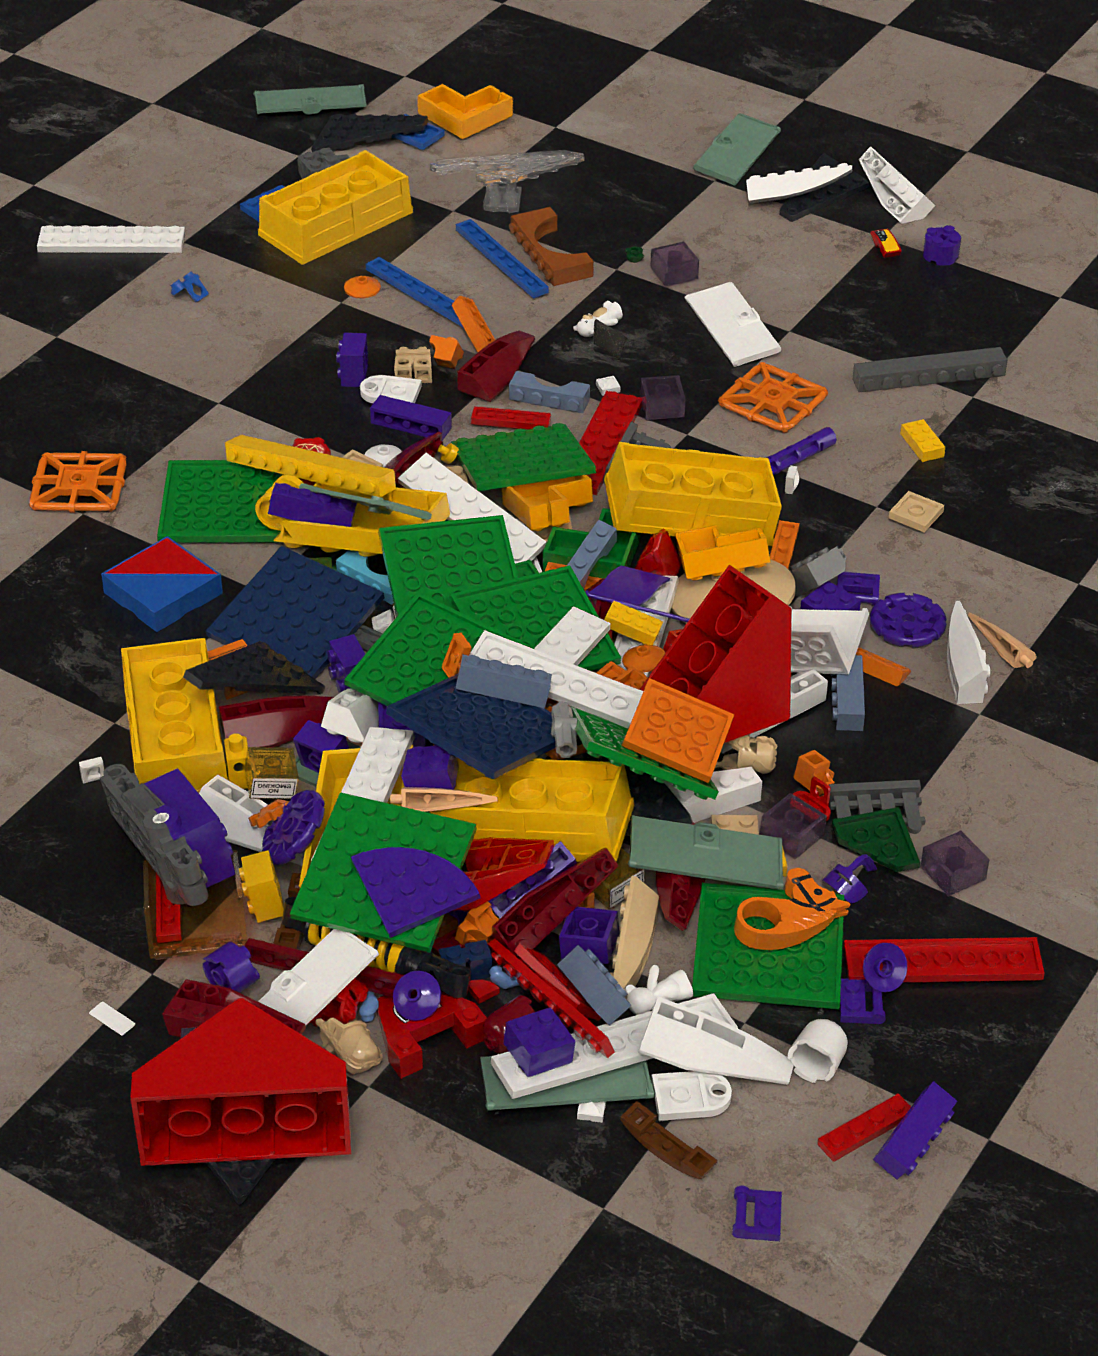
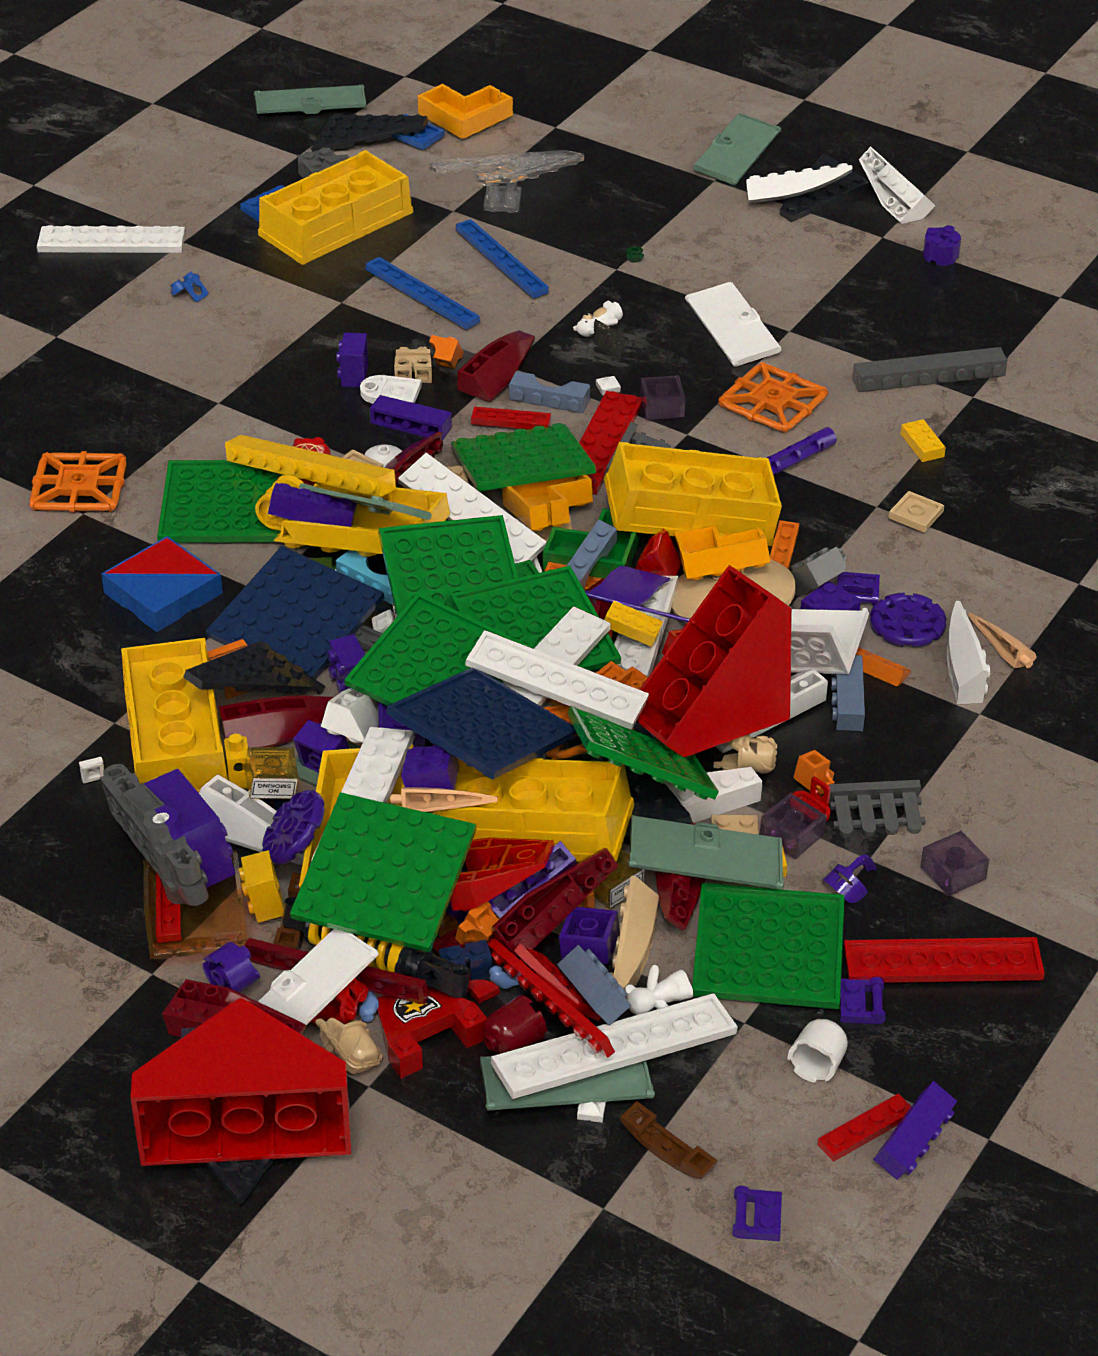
white sticker [89,1002,135,1035] -> none
orange plate [248,799,289,828] -> none
orange dish [344,276,381,298] -> none
dark purple plate [351,847,480,938] -> none
dark purple dish [393,971,441,1021] -> none
yellow tile [438,443,459,464] -> none
orange plate [441,633,472,678] -> none
orange slope [452,296,495,352] -> none
sand blue brick [455,655,552,708] -> none
dark purple brick [503,1007,576,1078] -> none
dark orange arch [509,207,594,286] -> none
light grey piece [551,701,577,758] -> none
orange dish [622,645,665,673] -> none
orange plate [622,678,734,783] -> none
white wedge [638,997,794,1085] -> none
clear purple brick [650,241,699,286] -> none
white plate [651,1071,732,1121] -> none
orange animal [734,868,850,950] -> none
white tile [785,465,799,494] -> none
dark green plate [832,807,921,872] -> none
dark purple dish [863,943,907,992] -> none
slope [870,228,902,258] -> none

